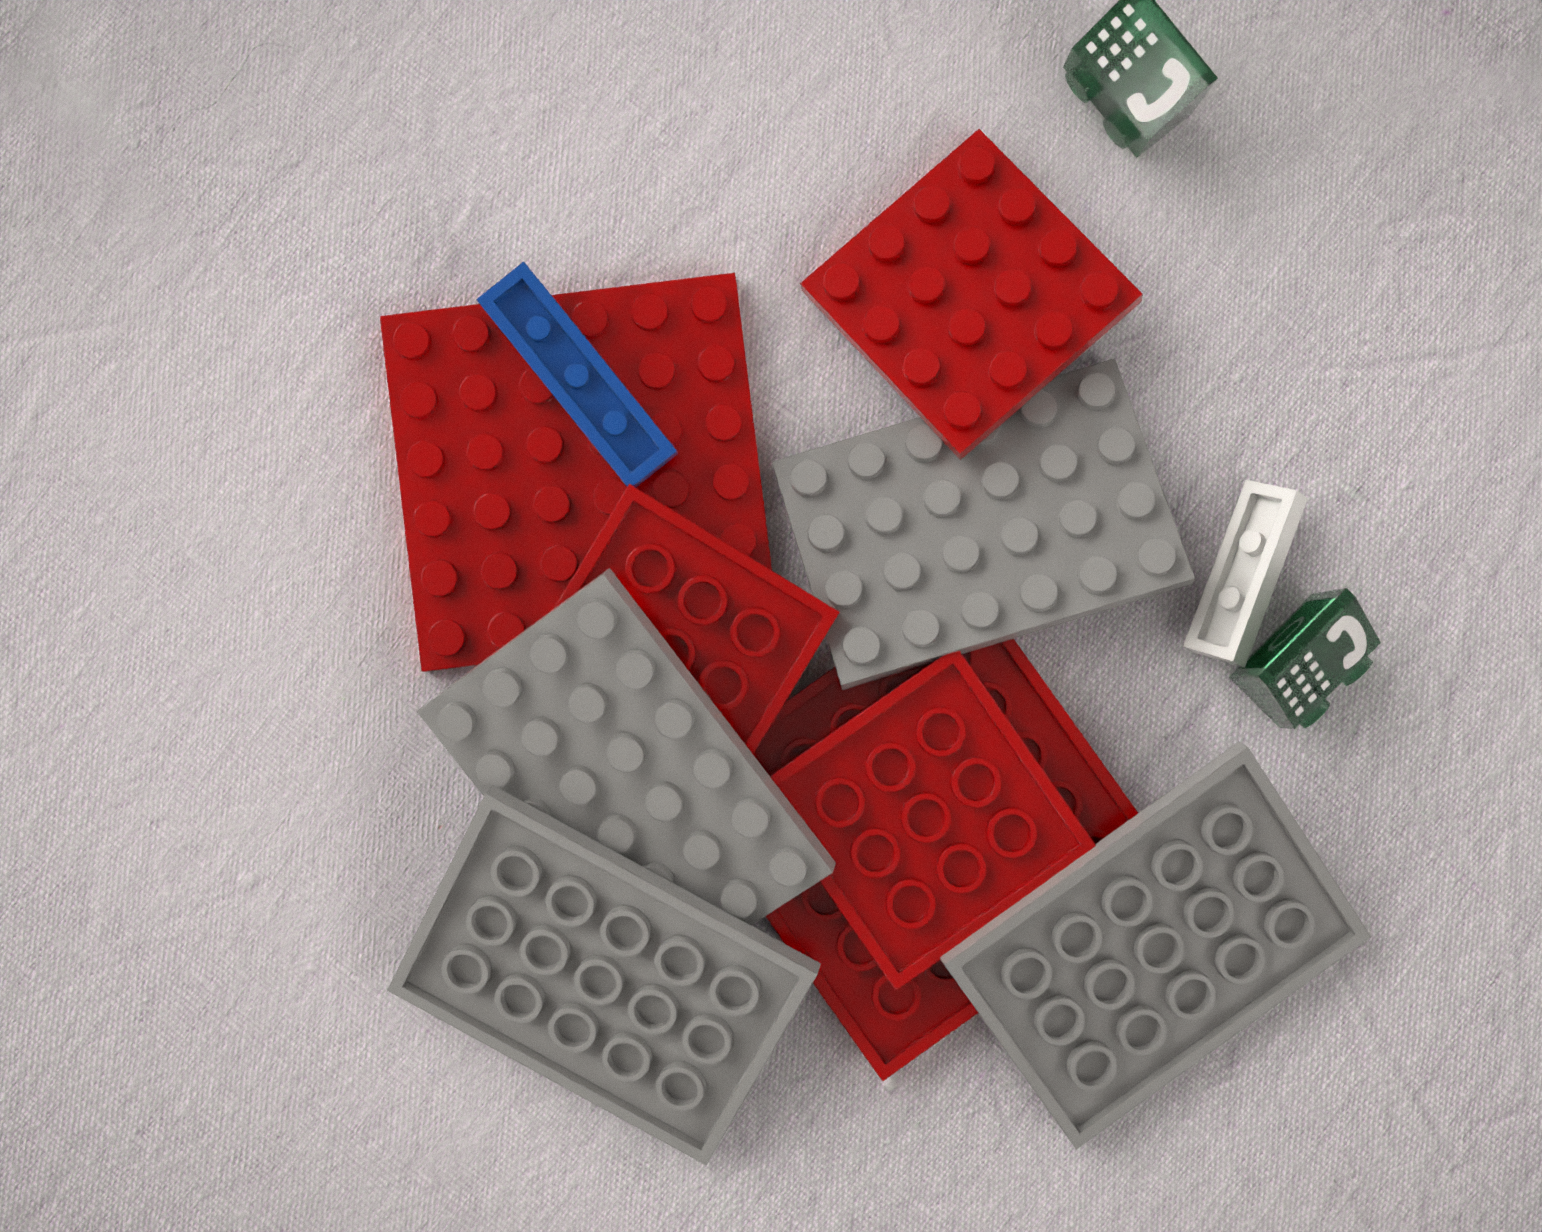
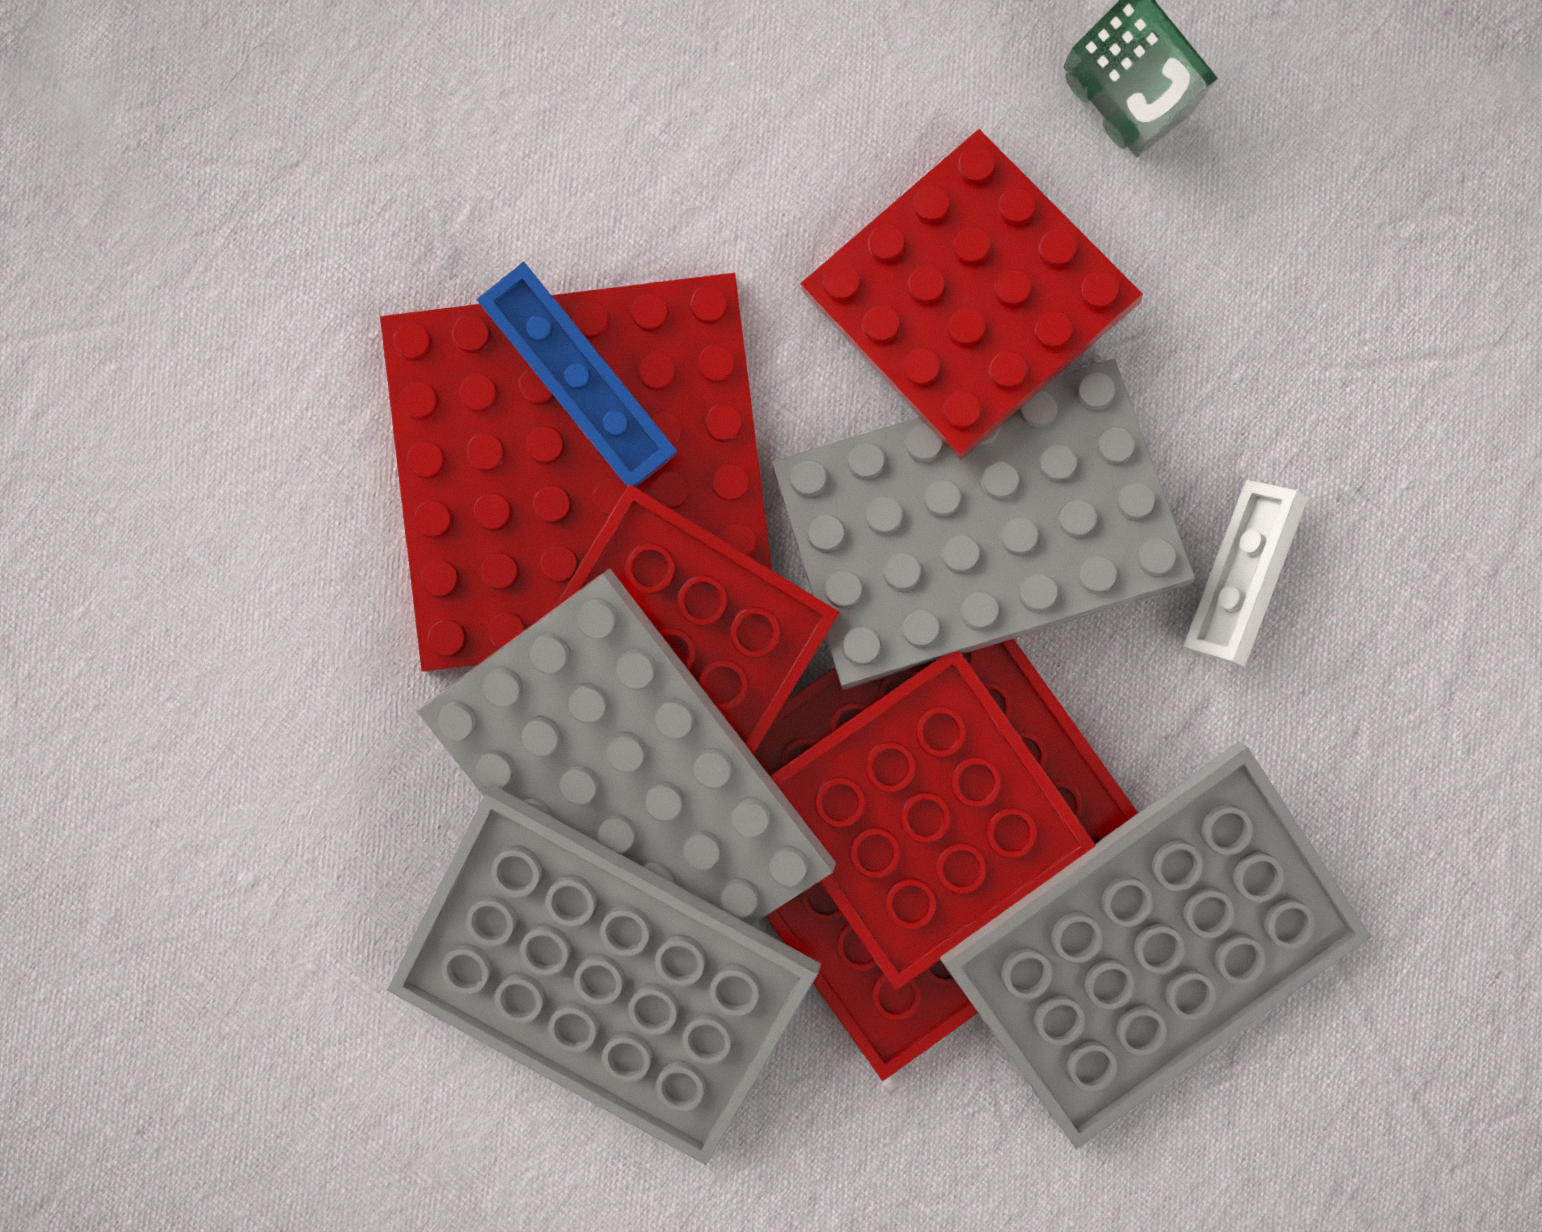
clear green slope [1229,588,1381,729] -> none

